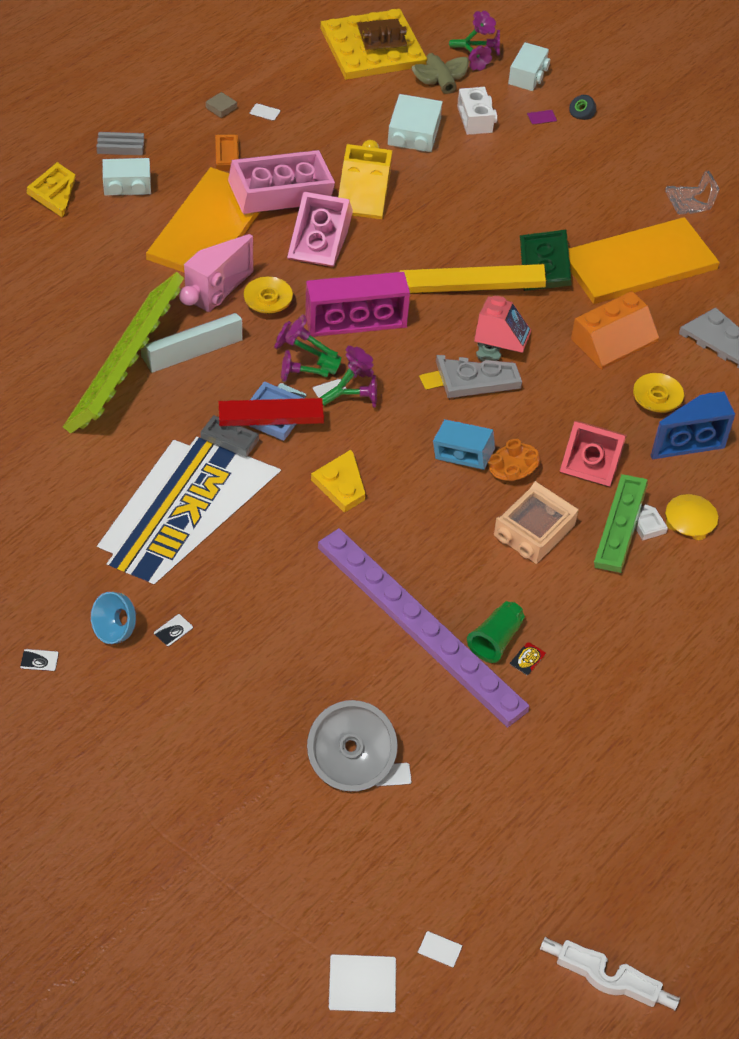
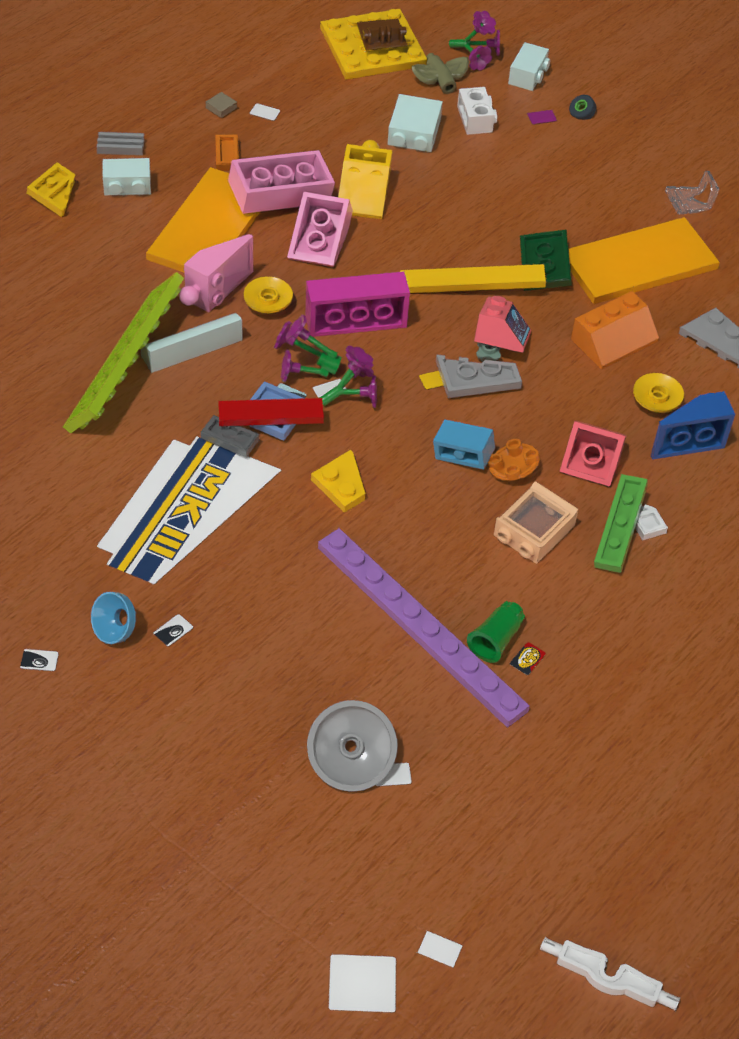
yellow dish [665,494,718,540] -> none

